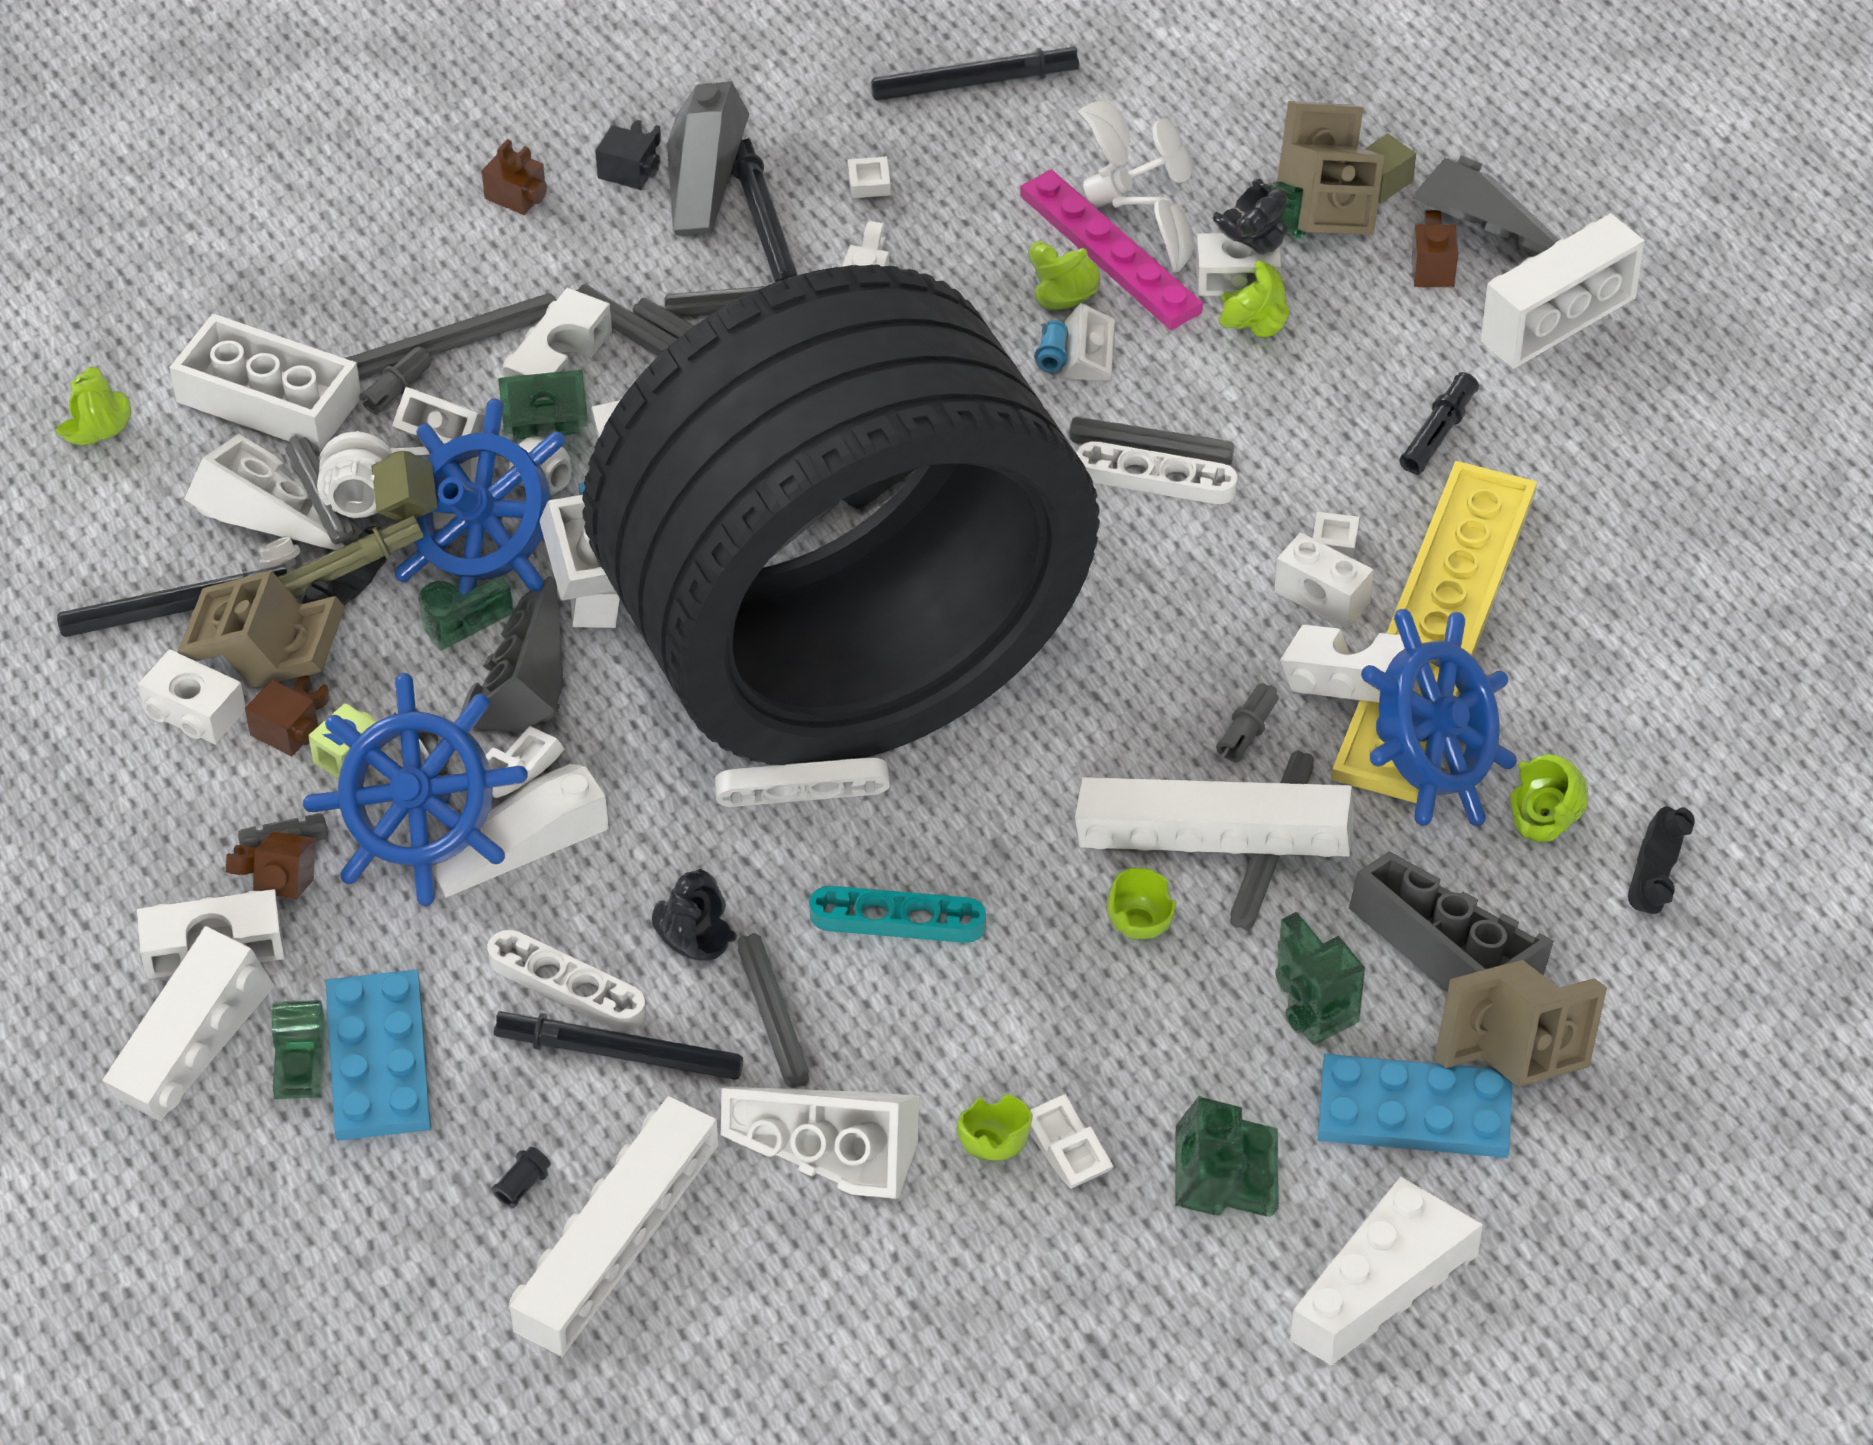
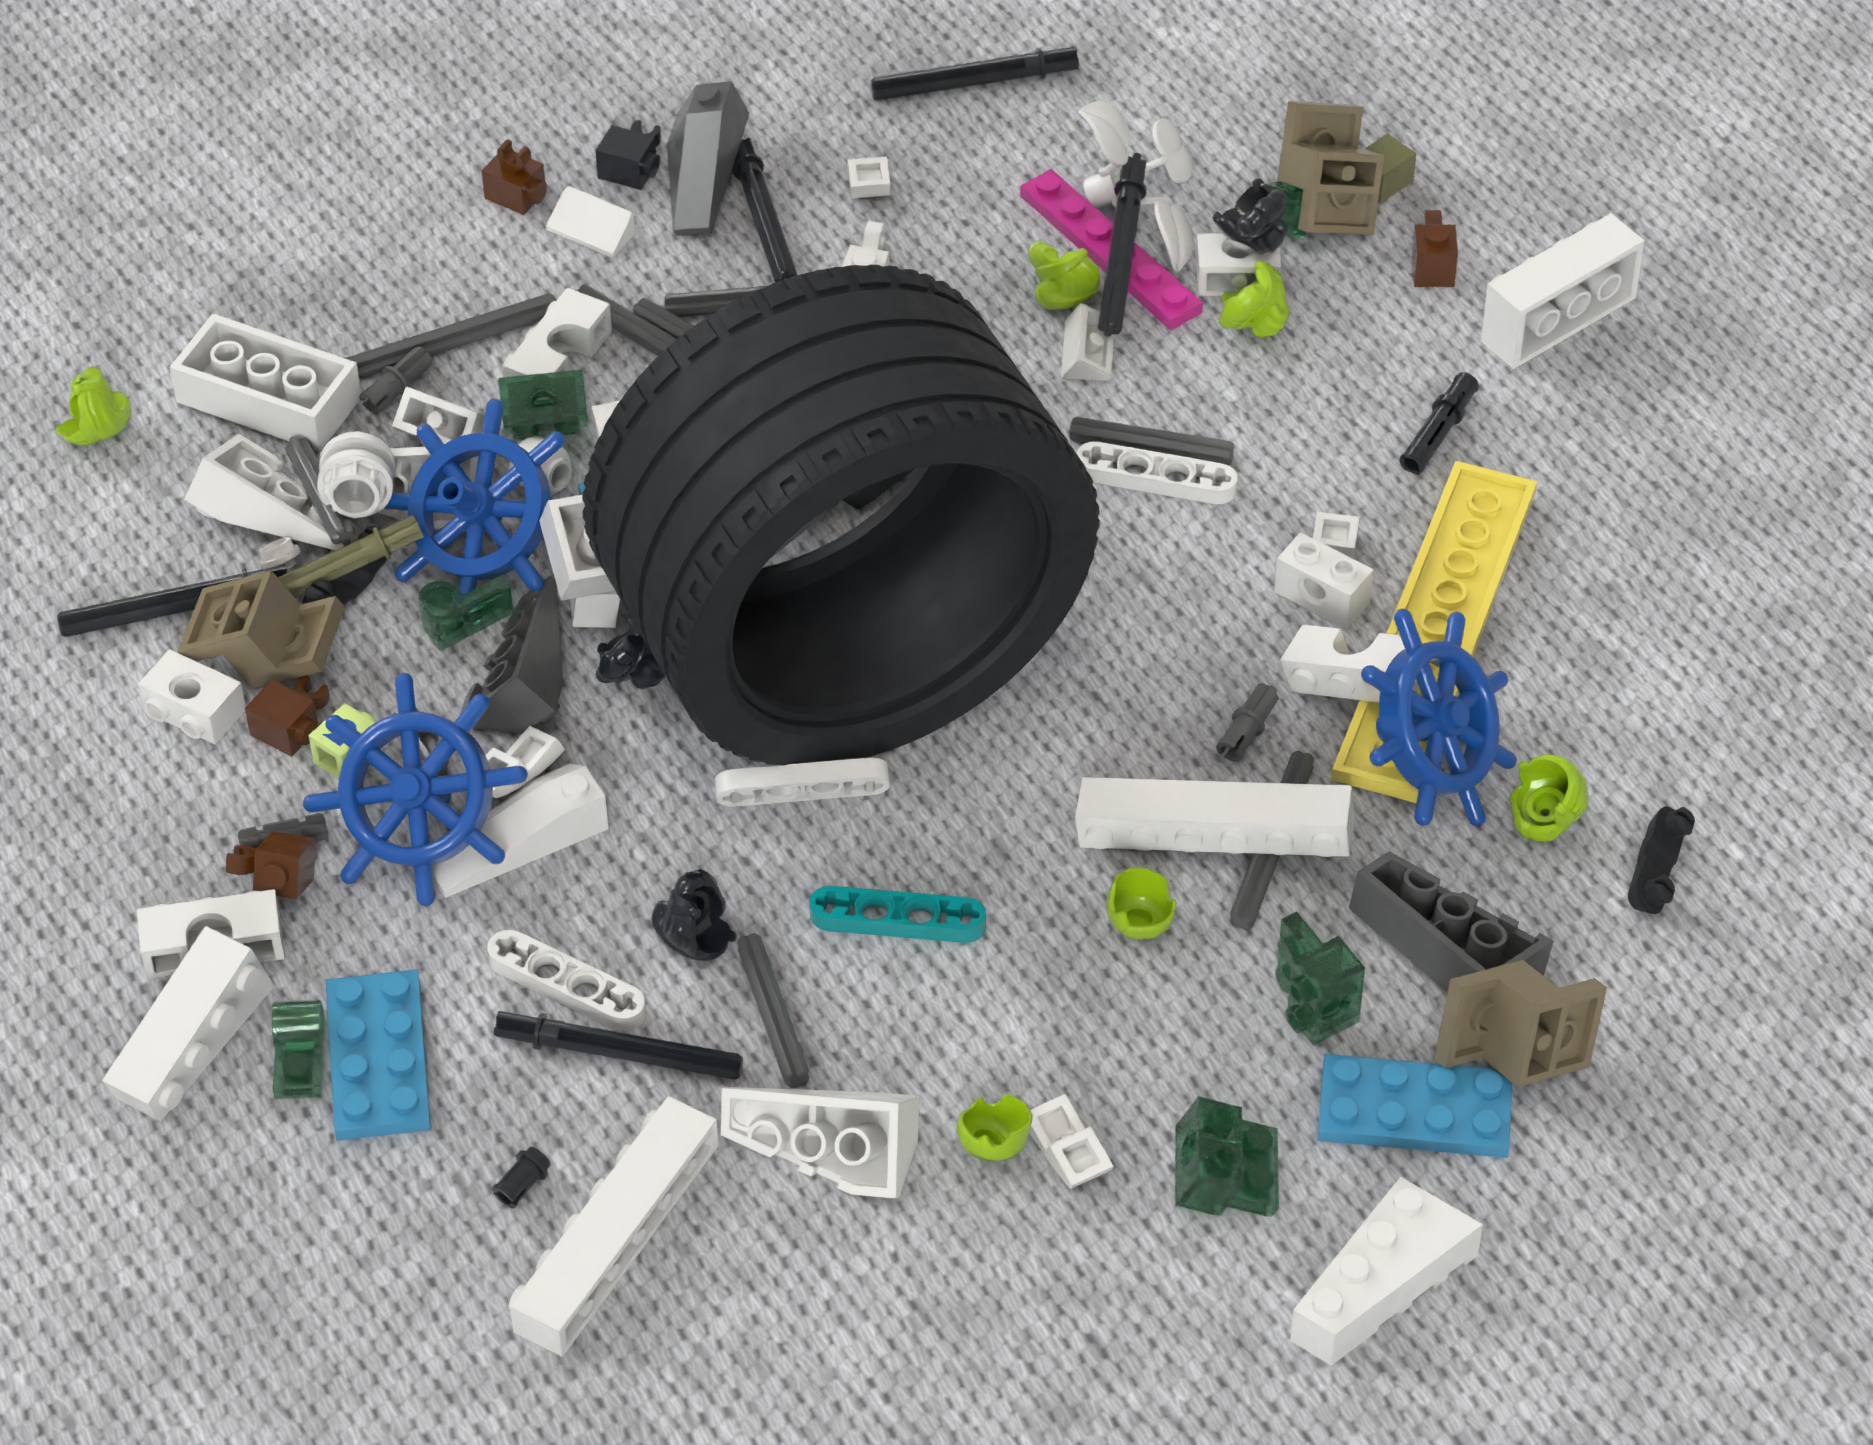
olive brick [371,451,438,521] -> none
dark azure pin [1034,320,1069,372] -> none
dark grey wedge [1413,155,1560,253] -> none
none -> white slope [546,186,635,258]
none -> black hair [595,612,665,689]
none -> black axle [1098,153,1147,337]

